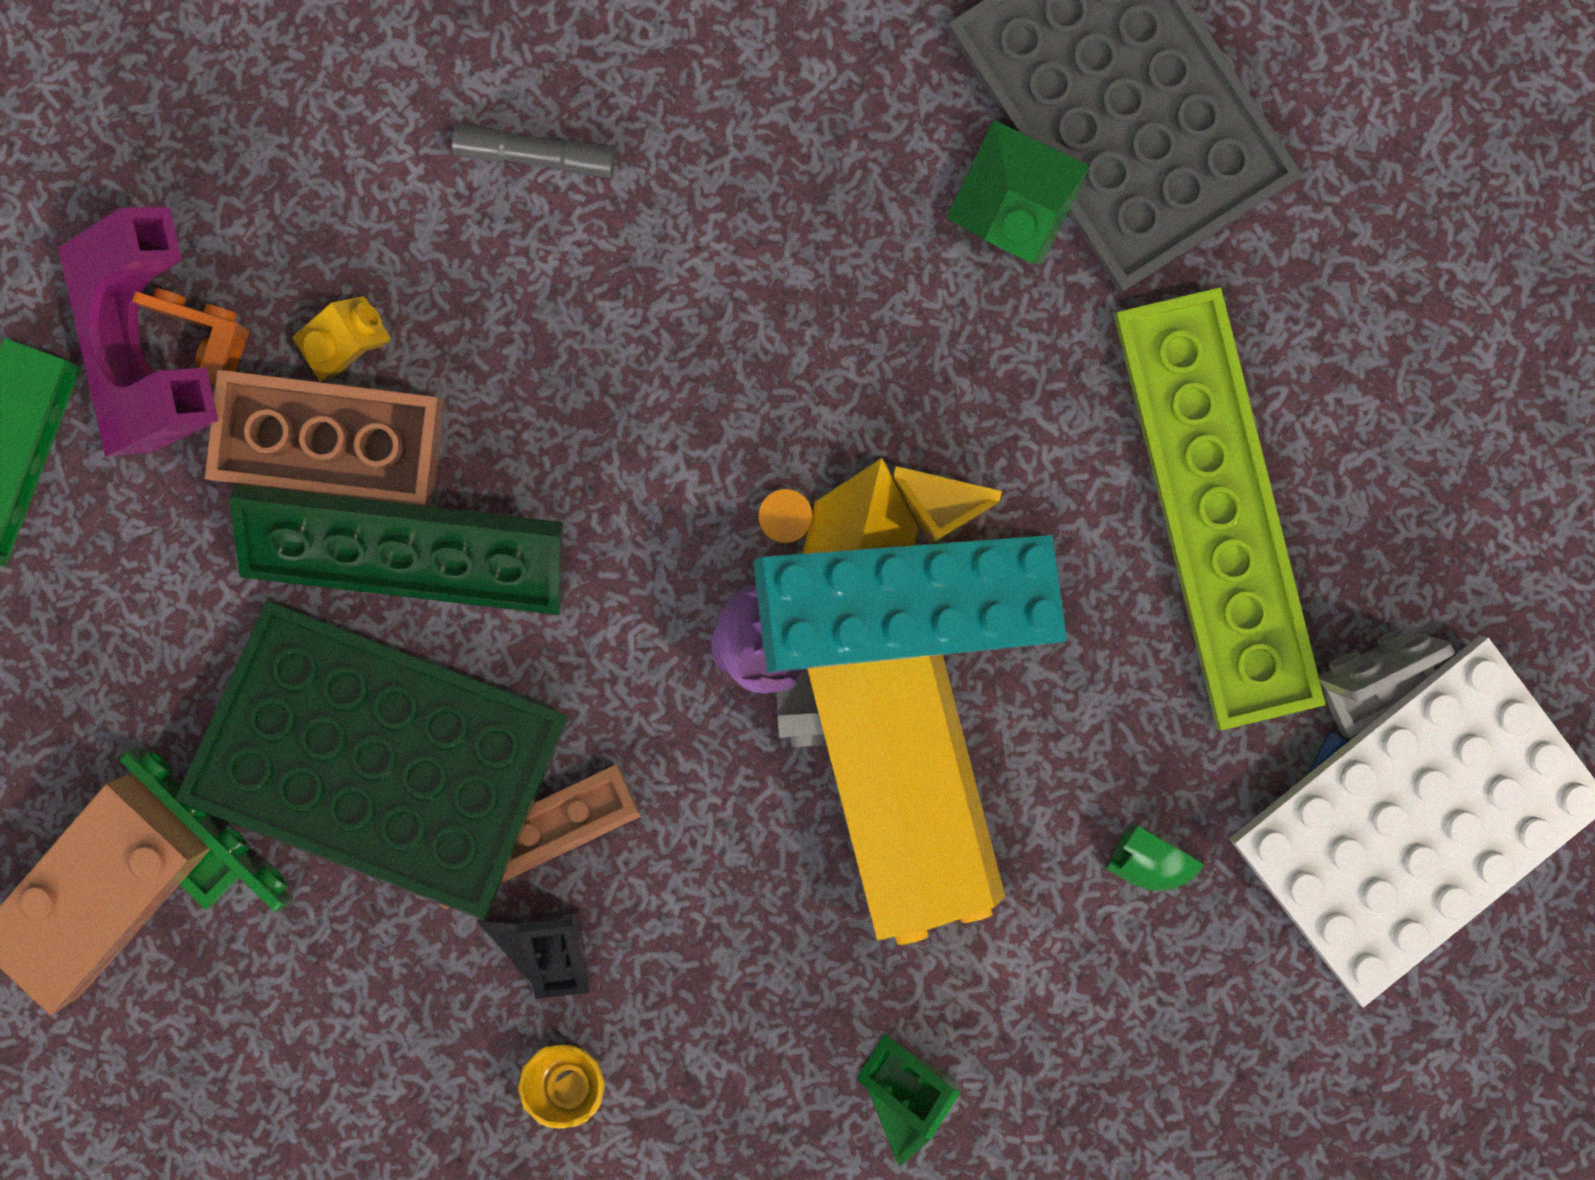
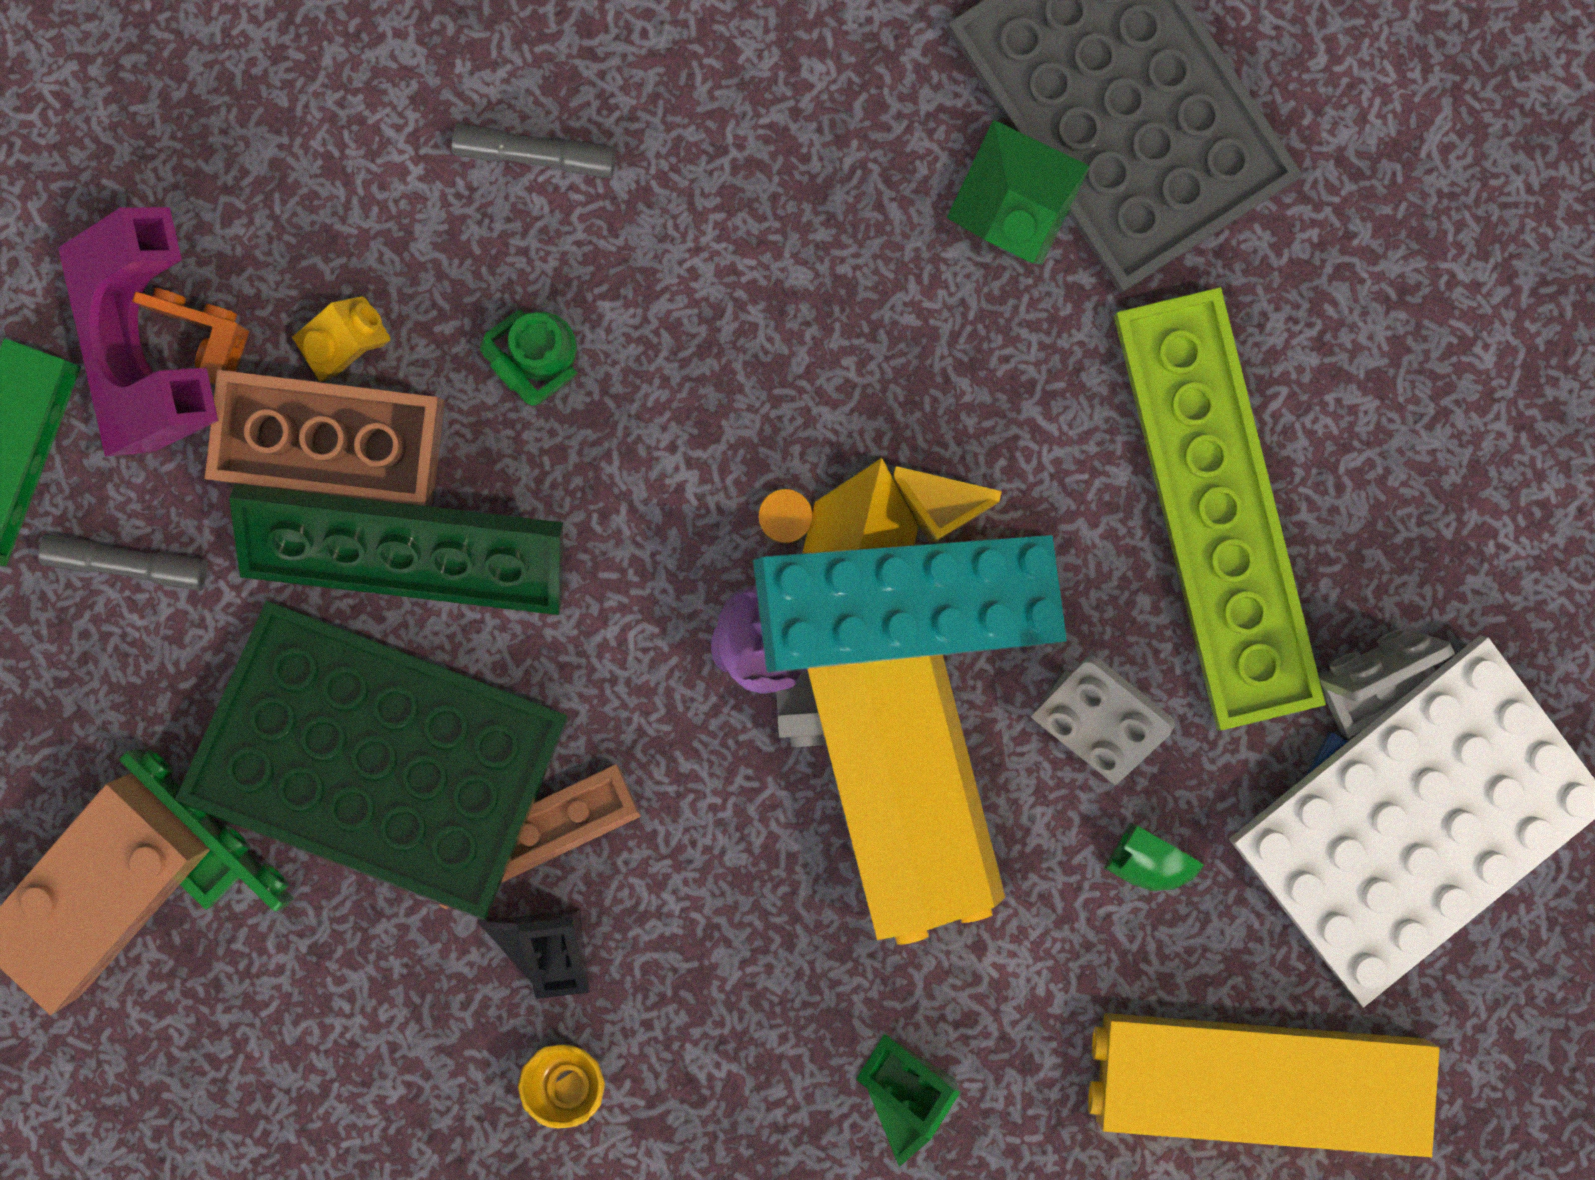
none -> dark grey piece [38,534,208,591]
none -> green piece [479,309,578,406]
none -> light grey bracket [1031,656,1175,786]
none -> yellow brick [1088,1013,1440,1157]

